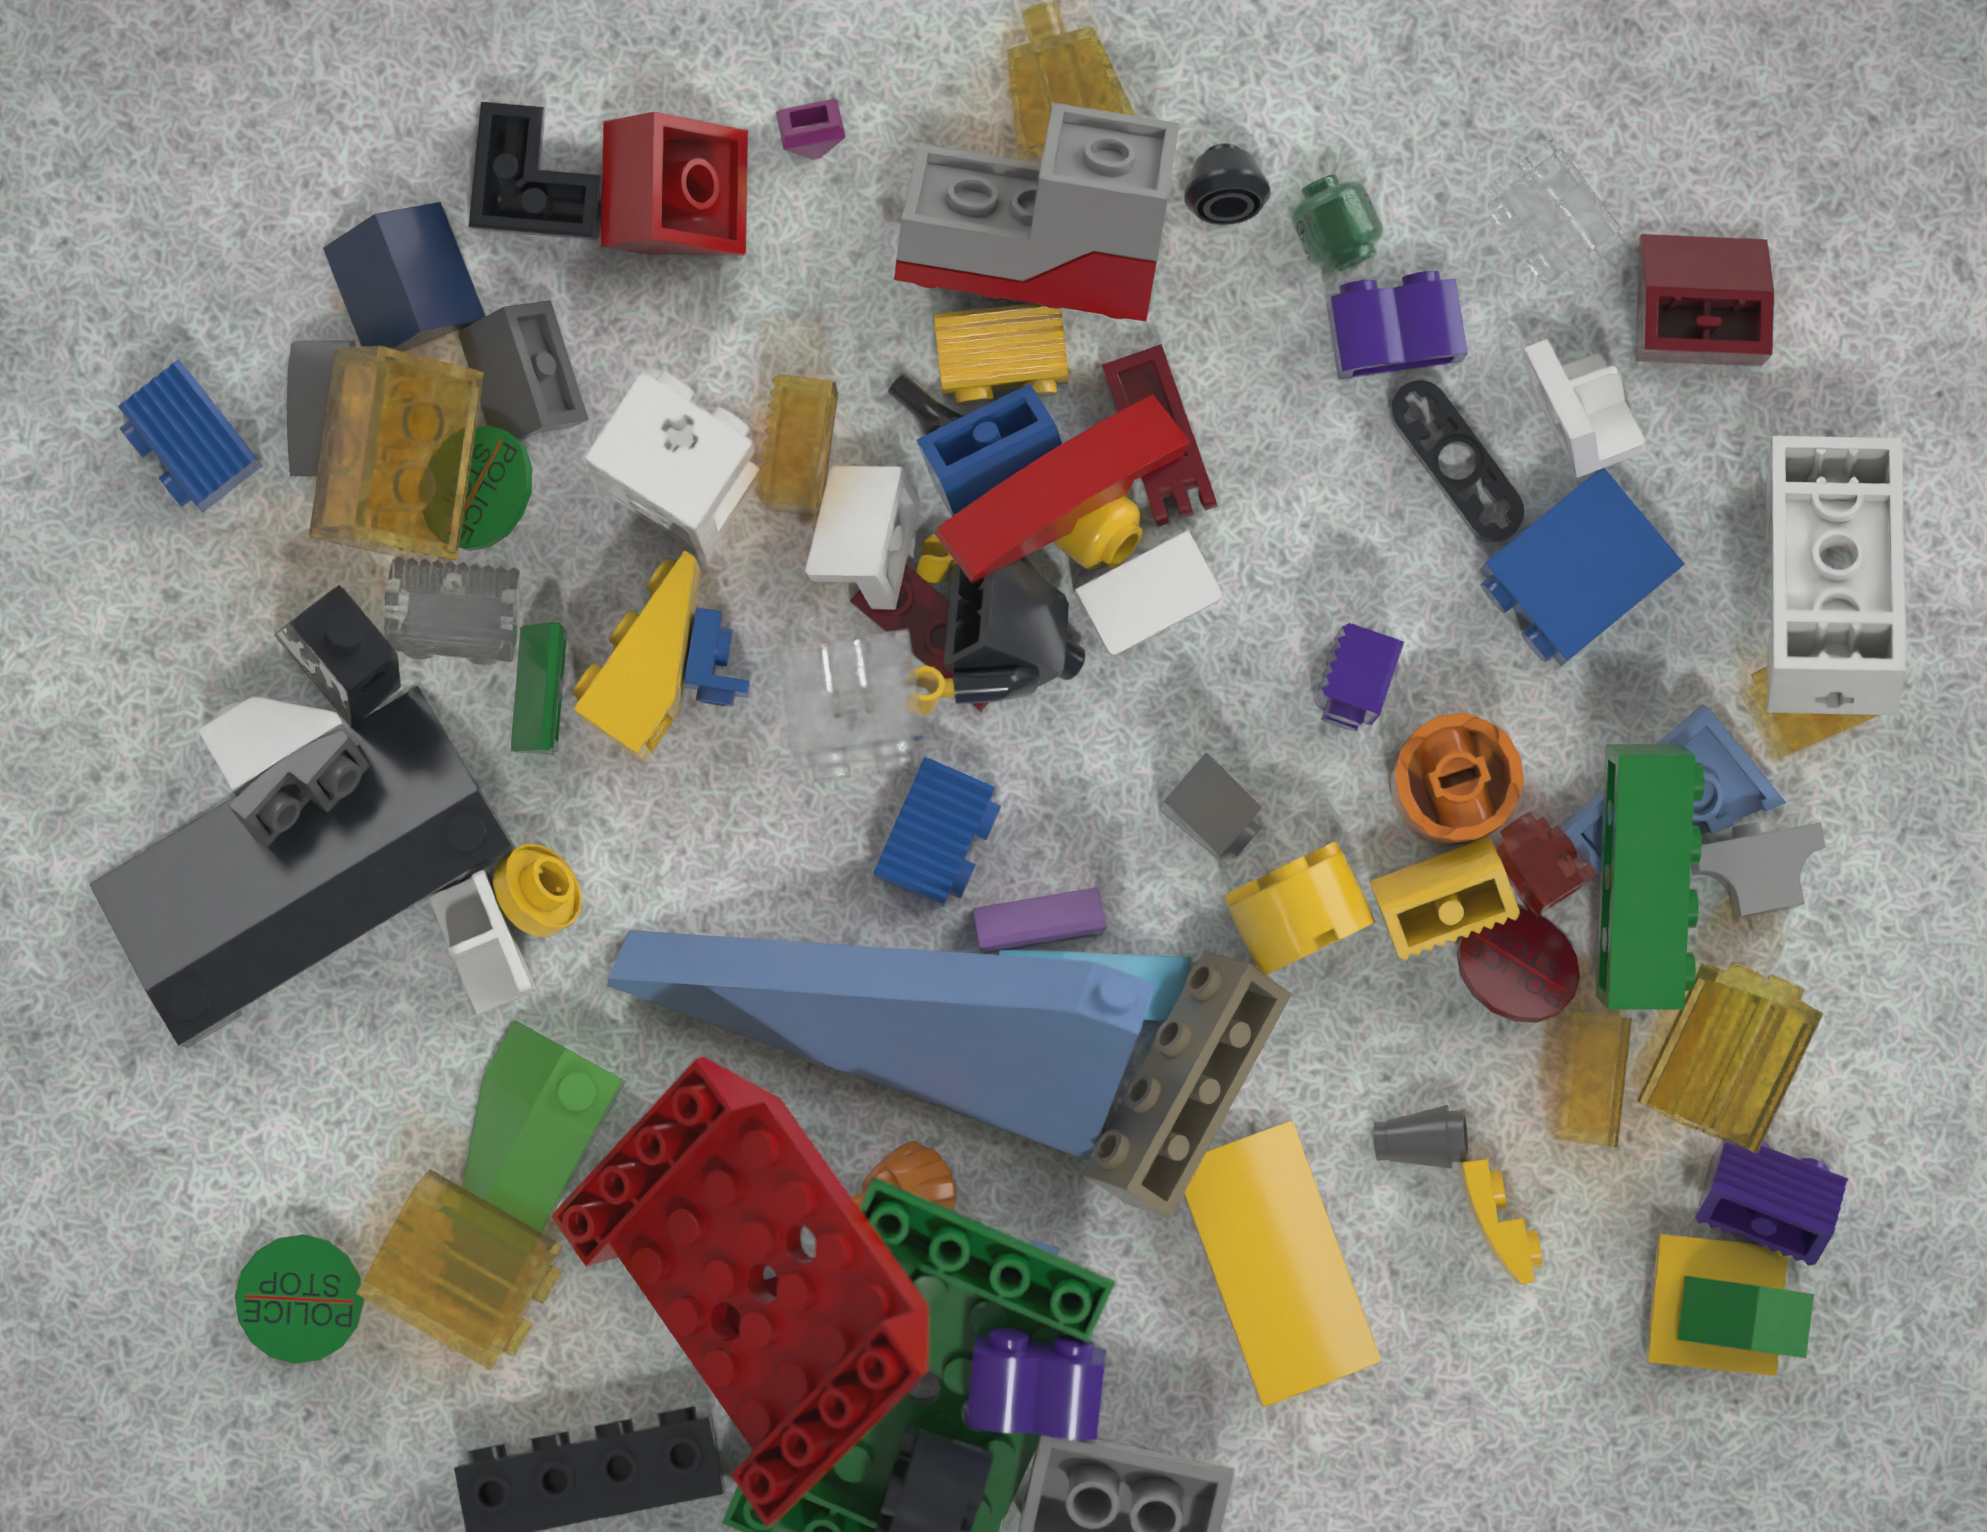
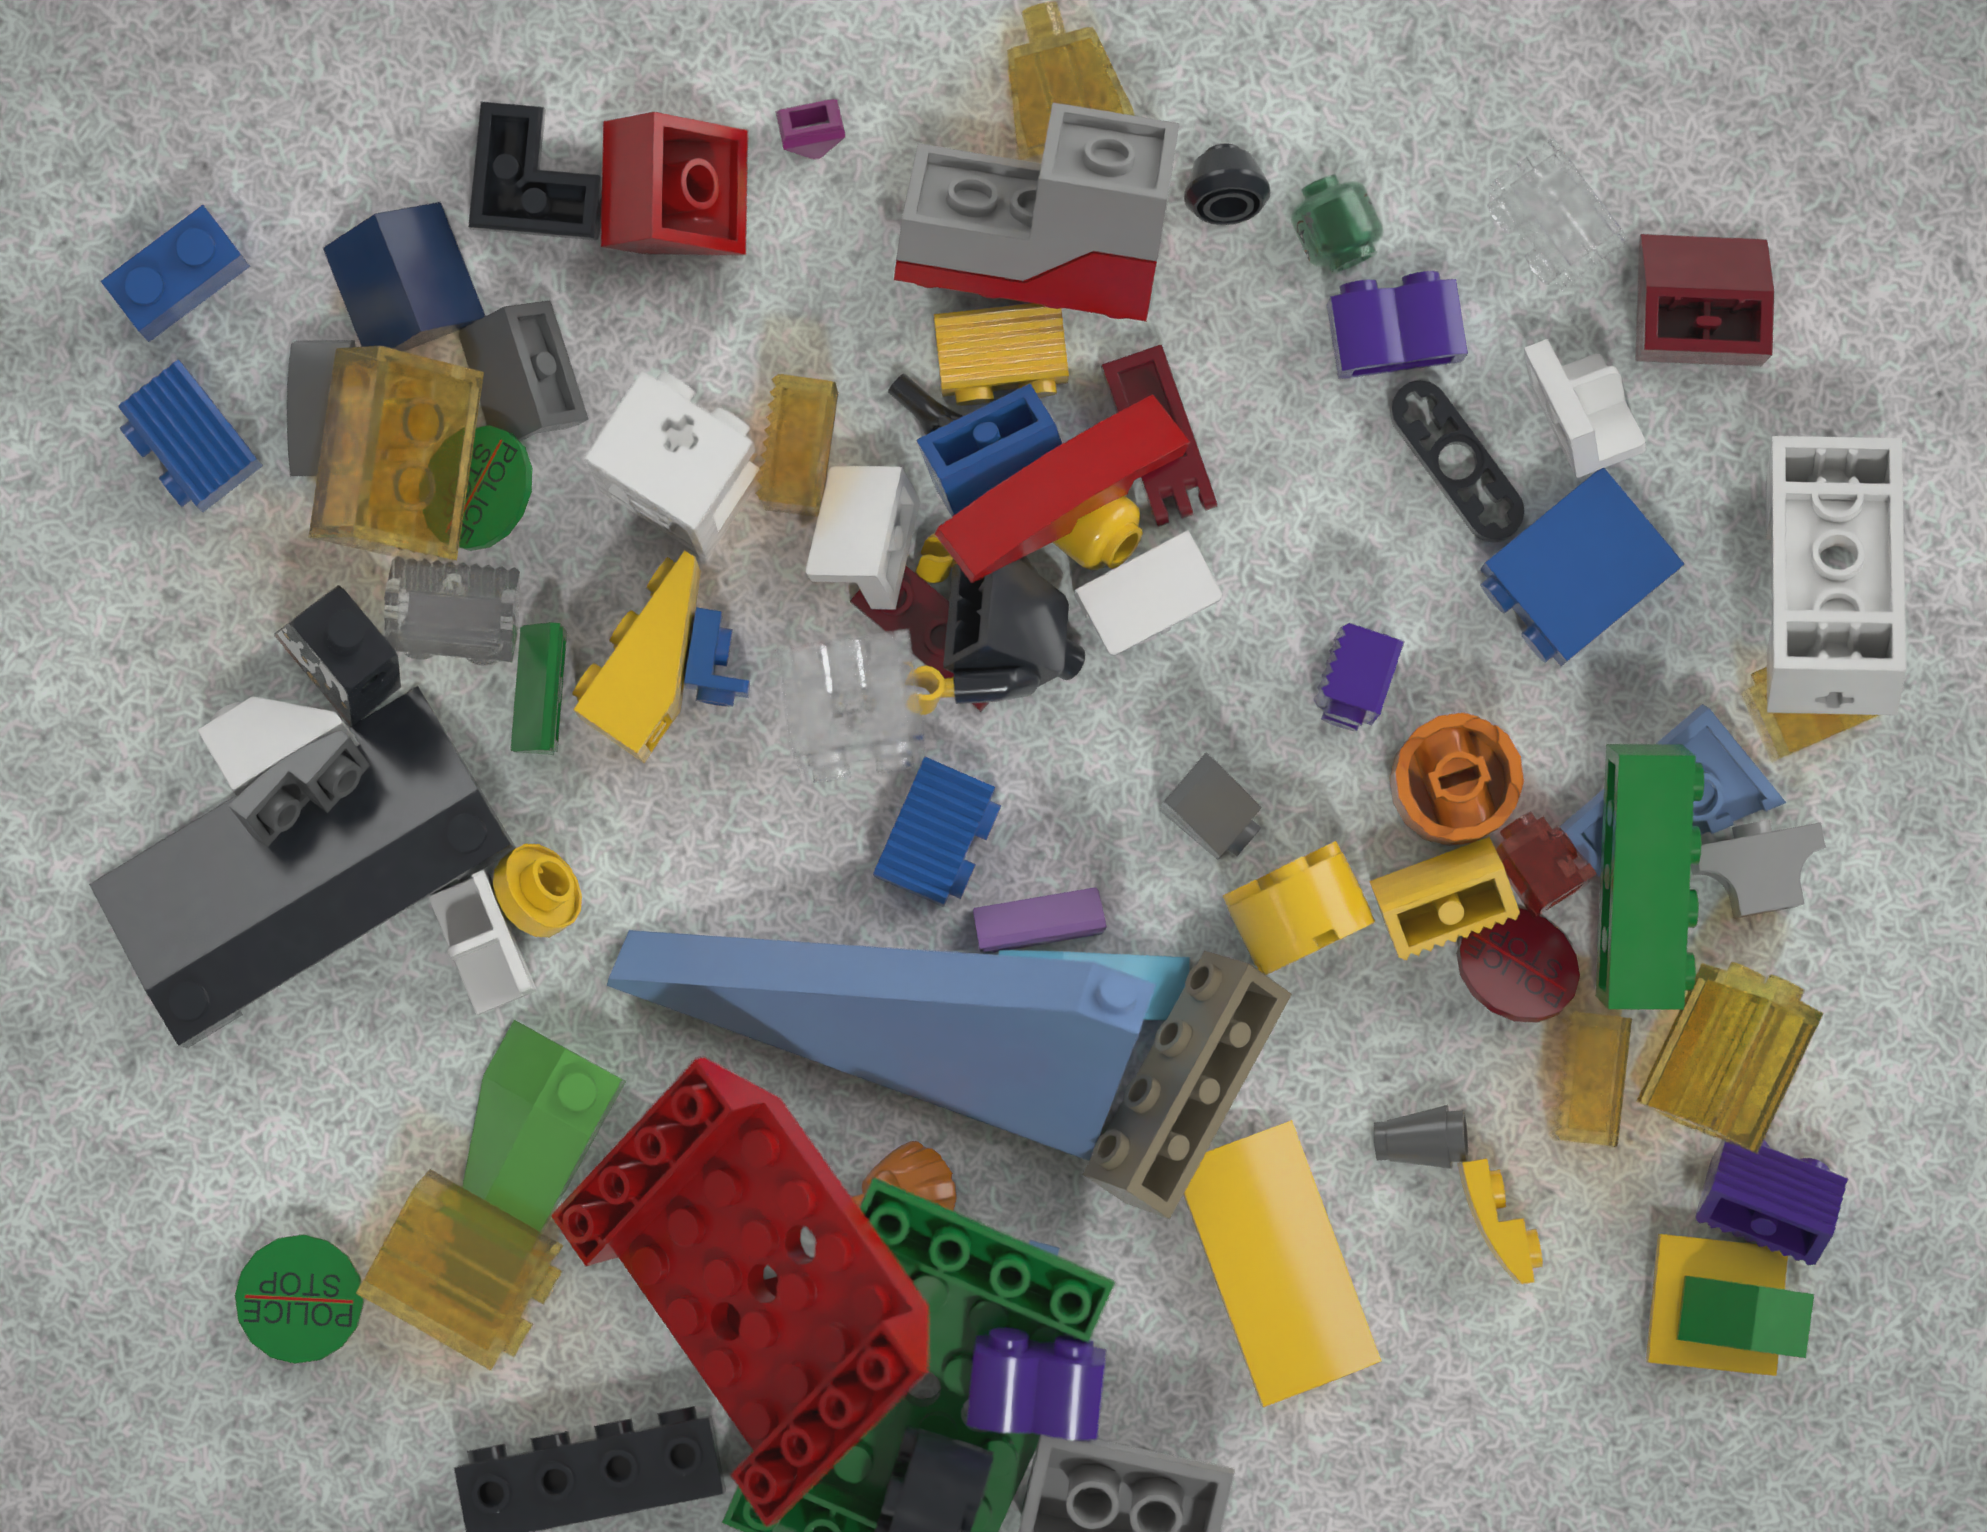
none -> blue brick [101,205,250,342]

